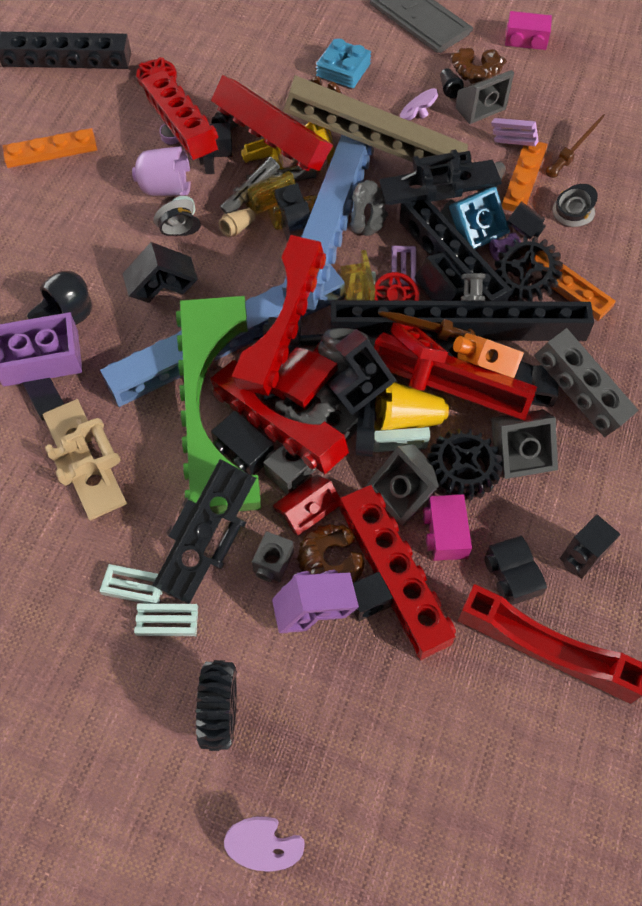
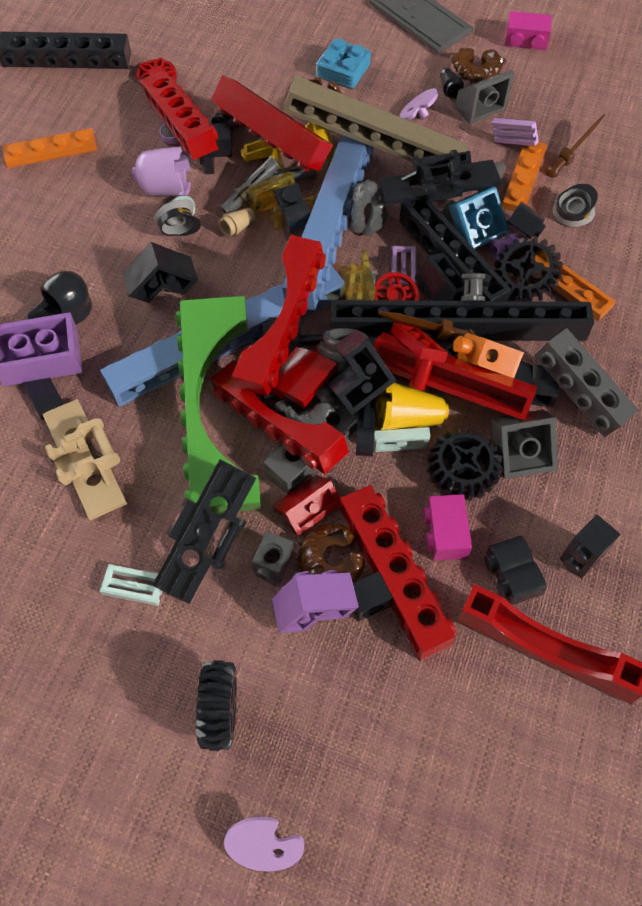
light aqua tile [134,603,198,636] -> none
black brick [211,411,274,475] -> none
dark grey slope [365,445,439,527] -> none

